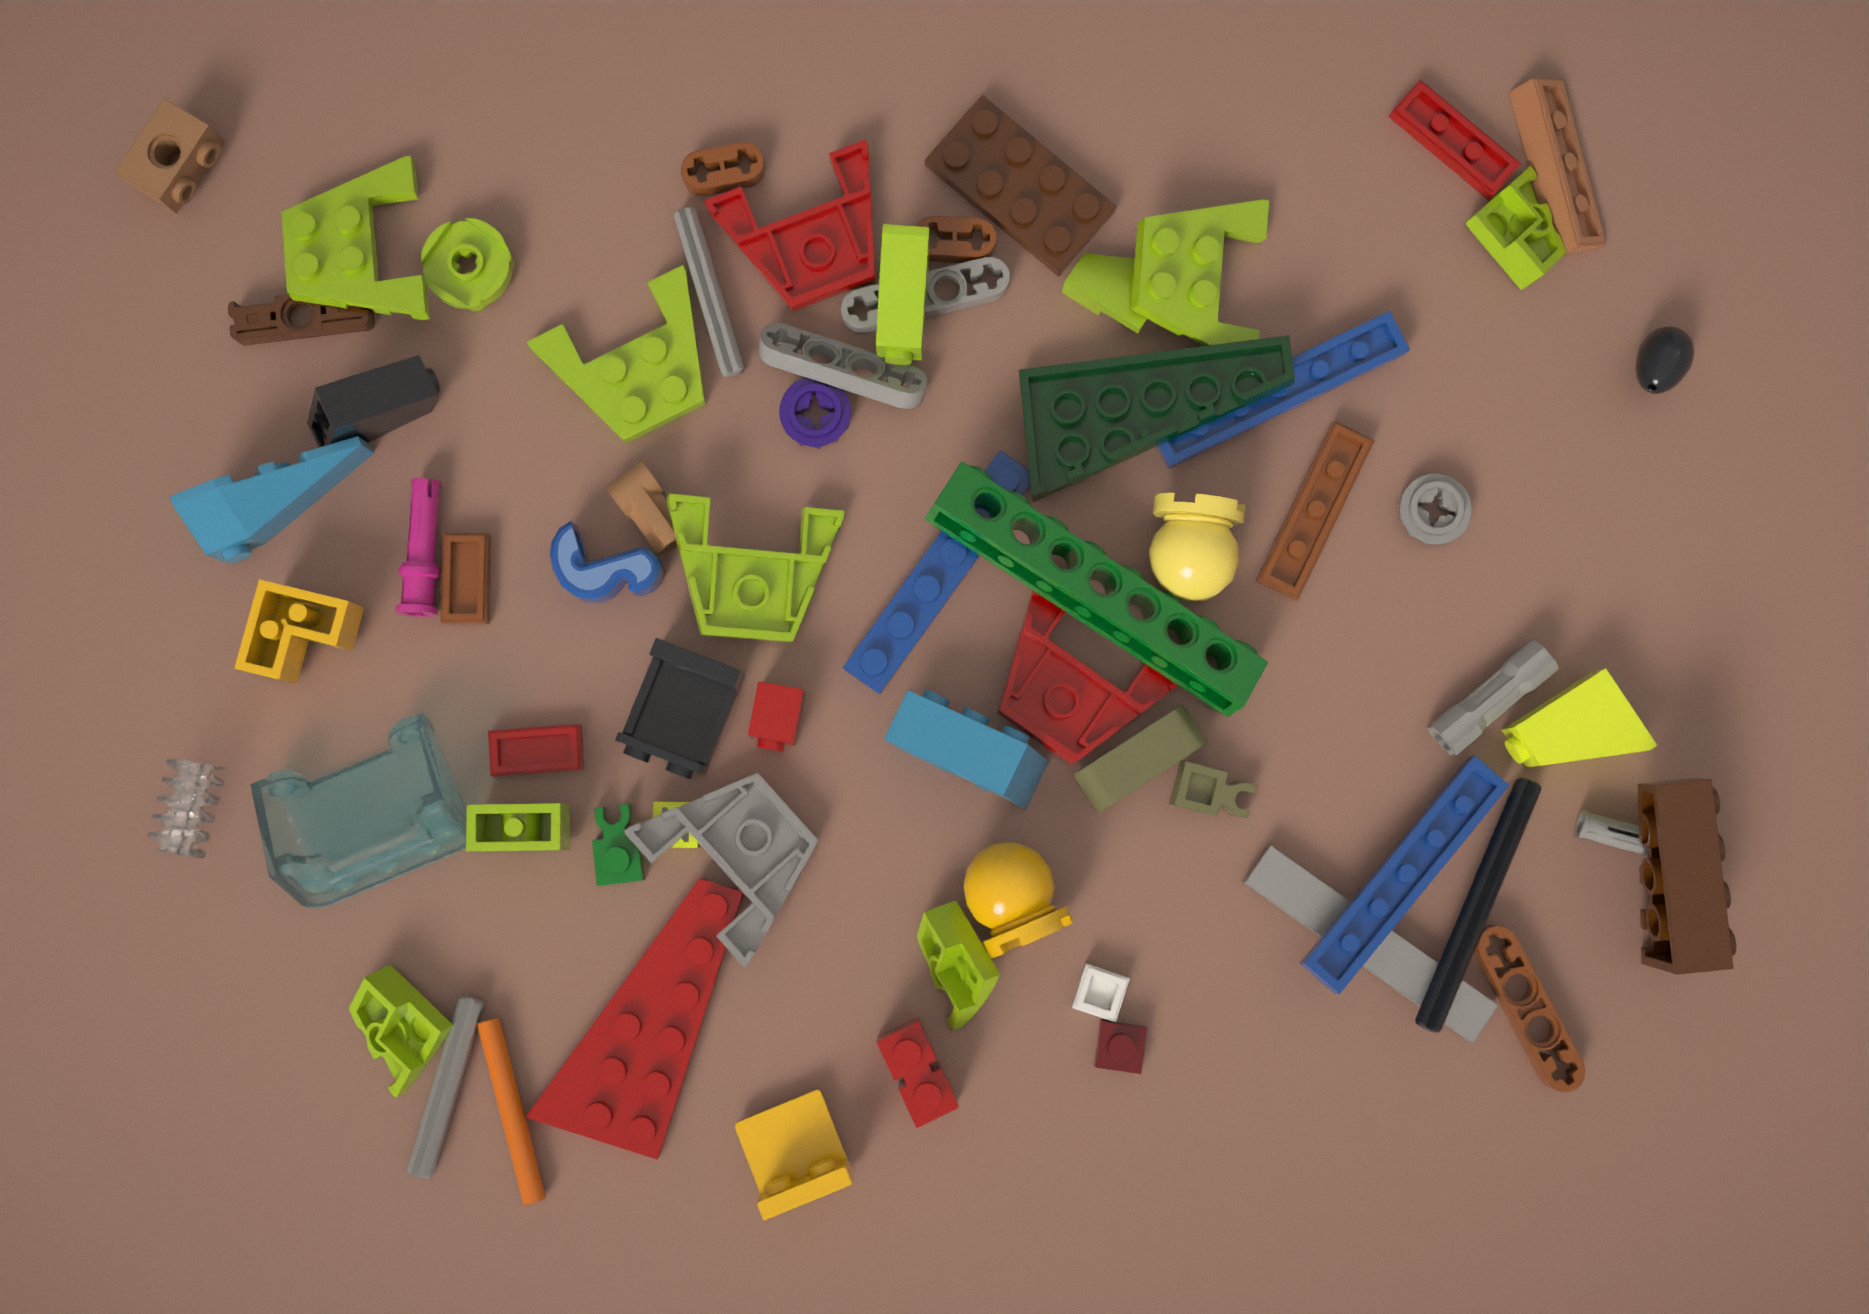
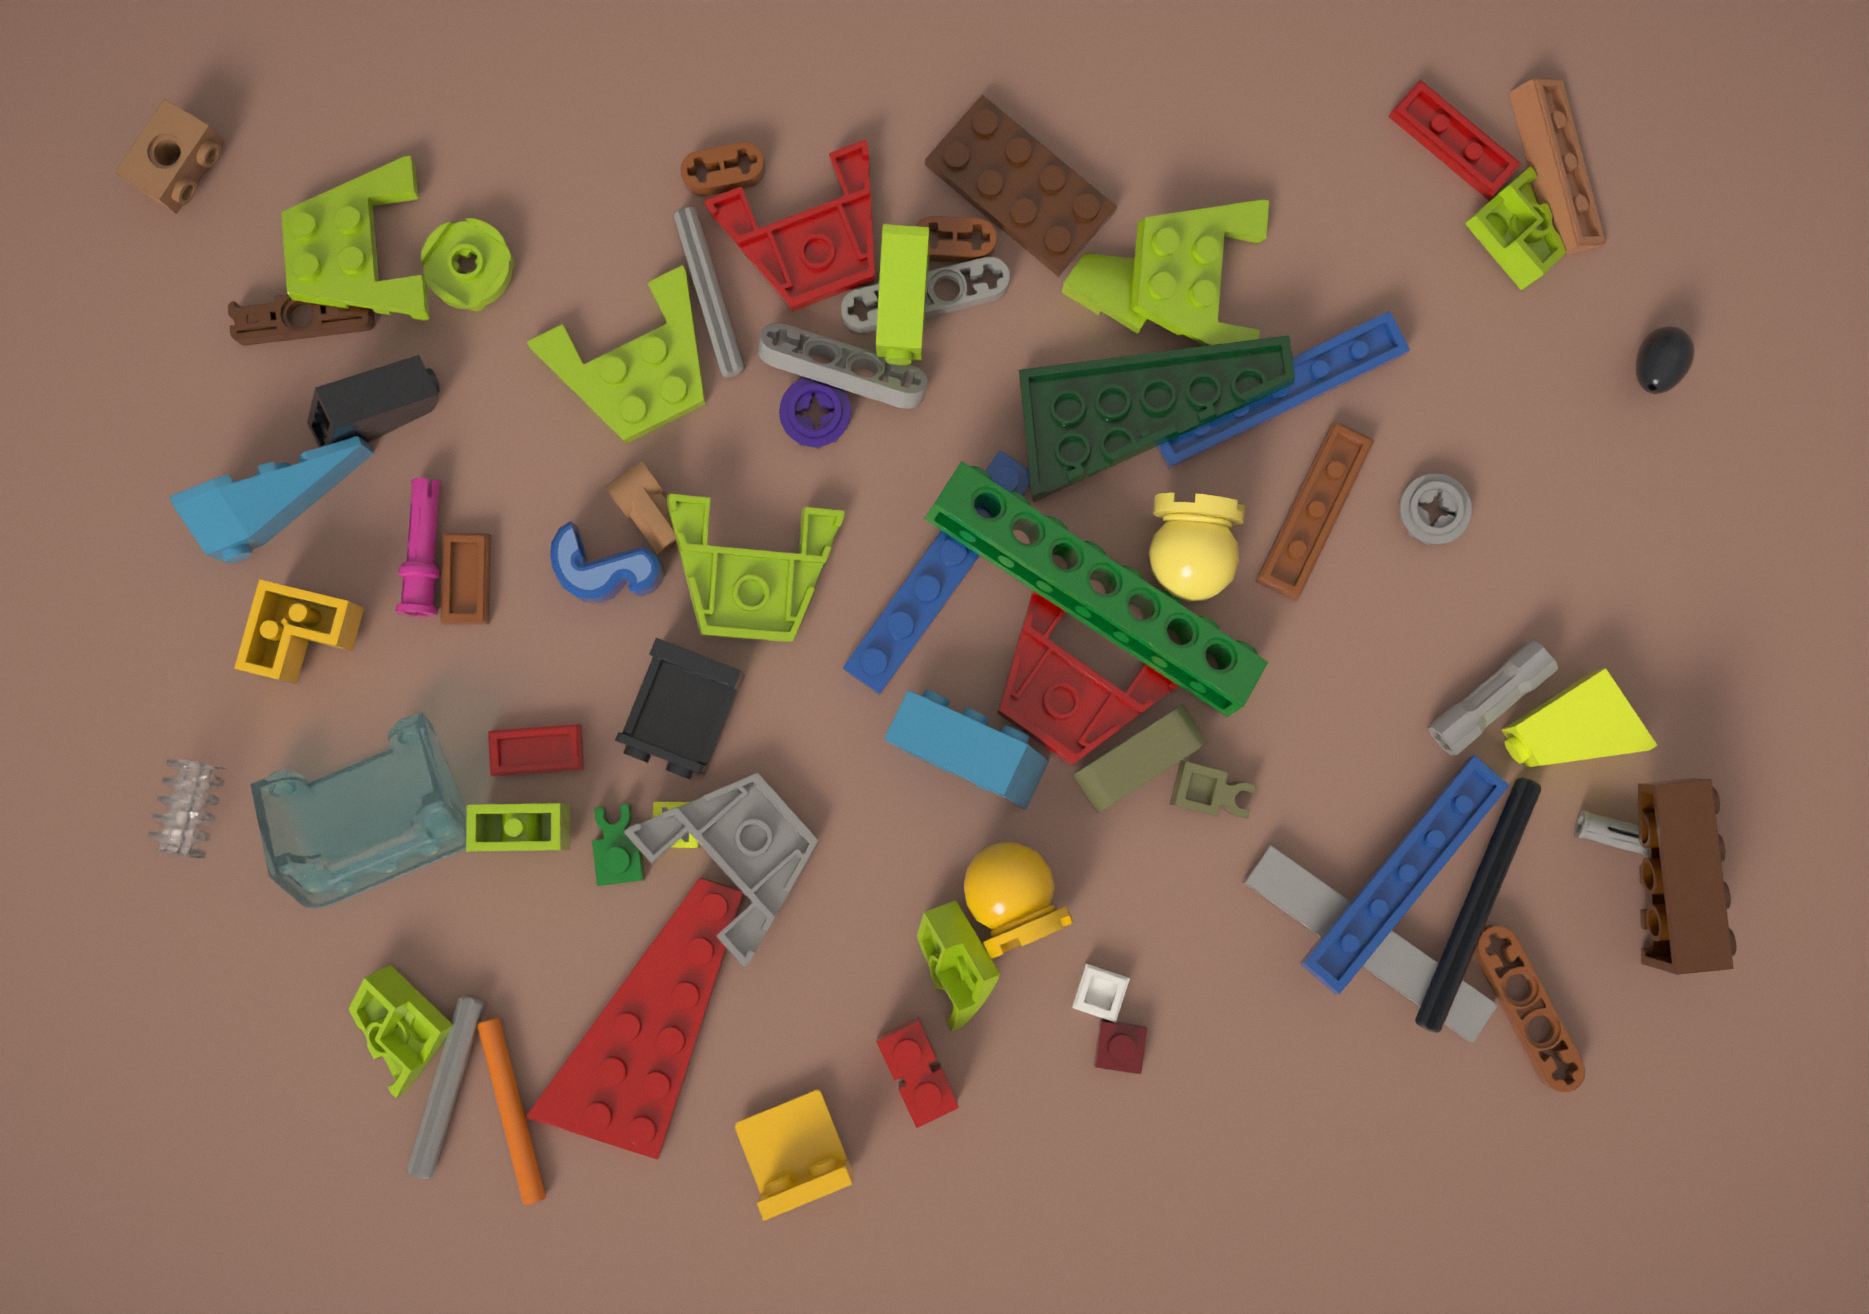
red brick [748,681,806,752] -> none

